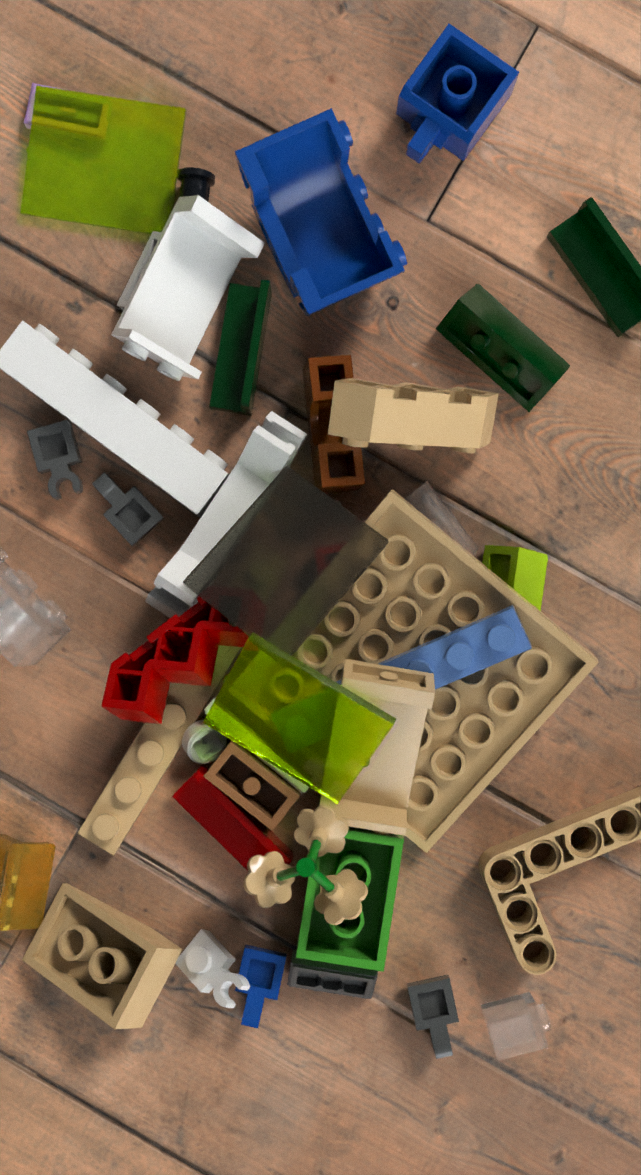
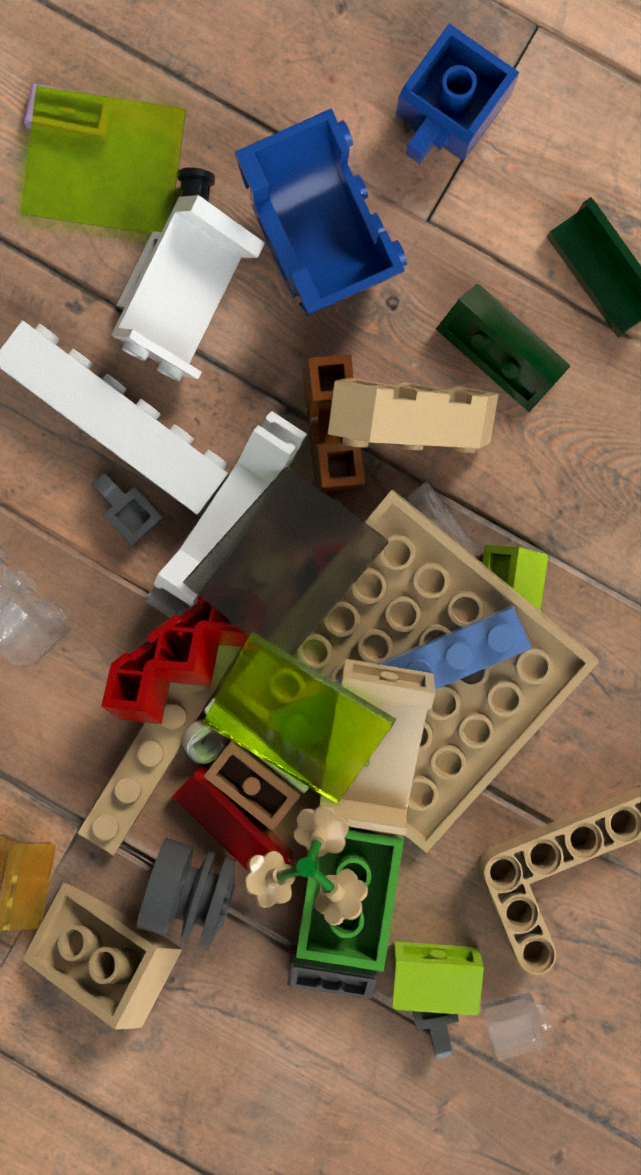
dark grey plate [27,420,83,500] -> none
white plate [175,929,250,1008] -> none
dark green panel [209,279,272,416] -> none
blue plate [235,945,287,1028] -> none
none -> dark grey wheel [137,838,236,950]
none -> lime panel [392,941,484,1016]

